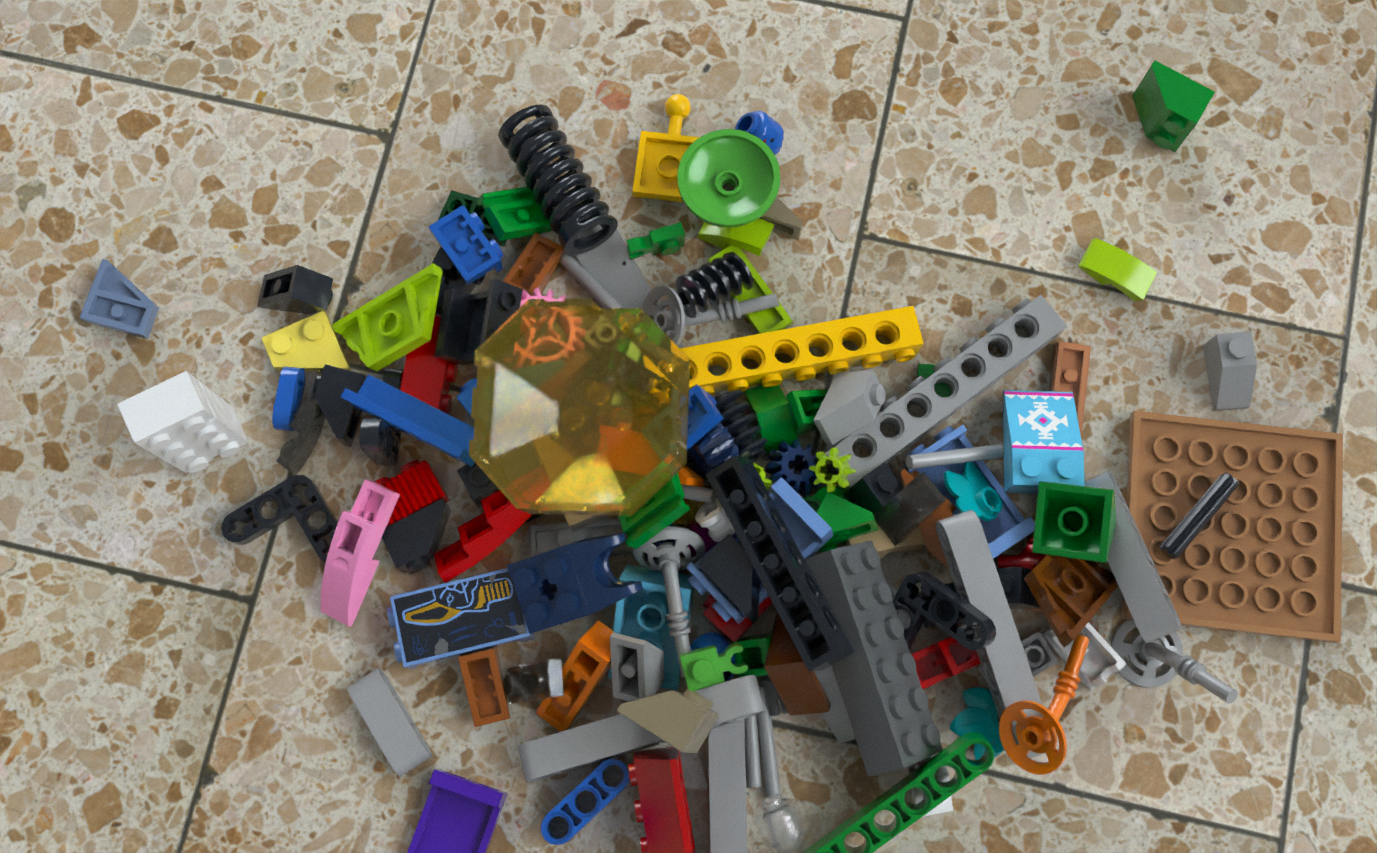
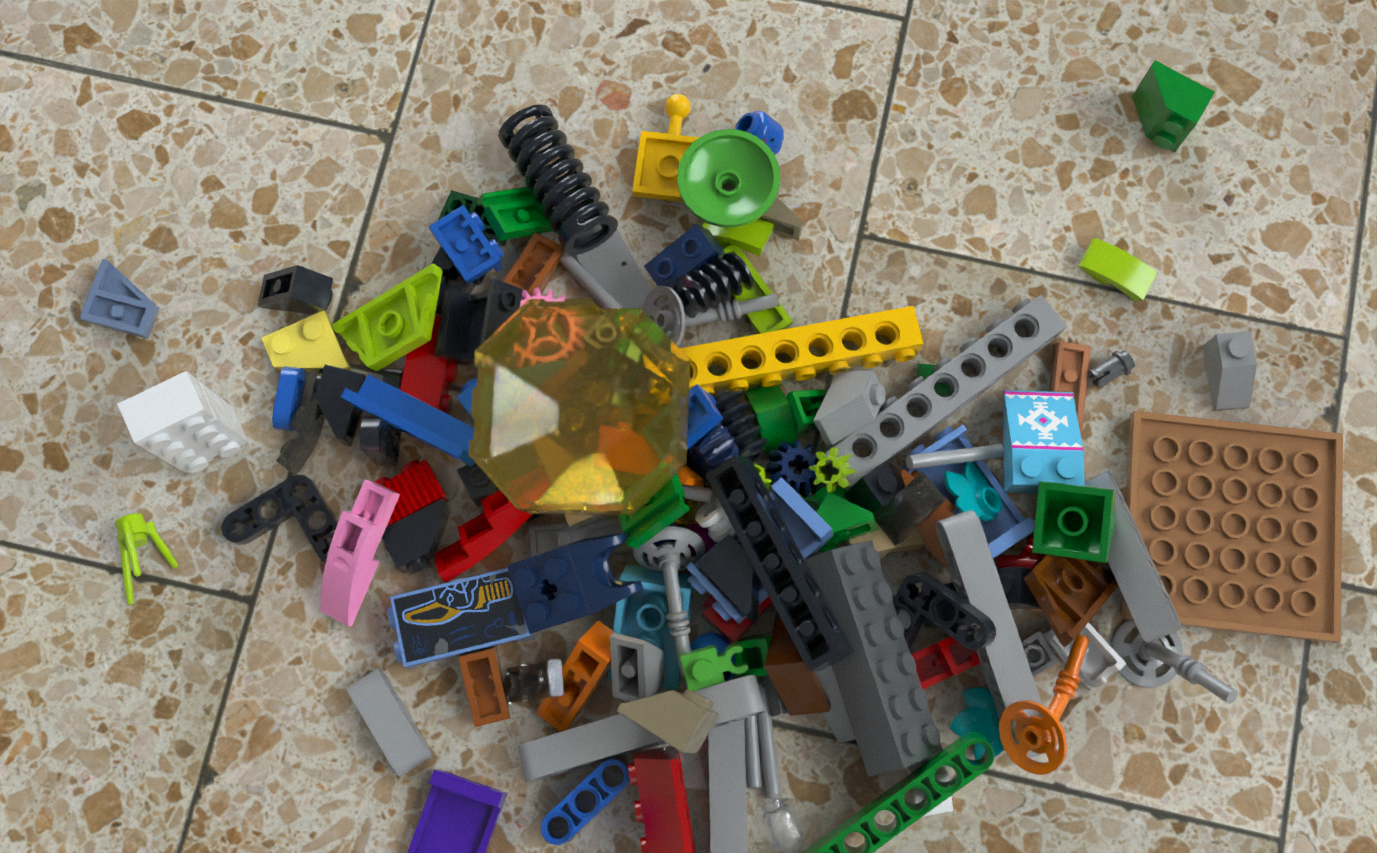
green plate [626,222,685,260] -> none
black axle [1160,473,1239,559] -> none
none -> lime plant [115,513,178,605]
none -> dark blue brick [644,224,726,292]
none -> dark grey pin [1088,350,1135,389]

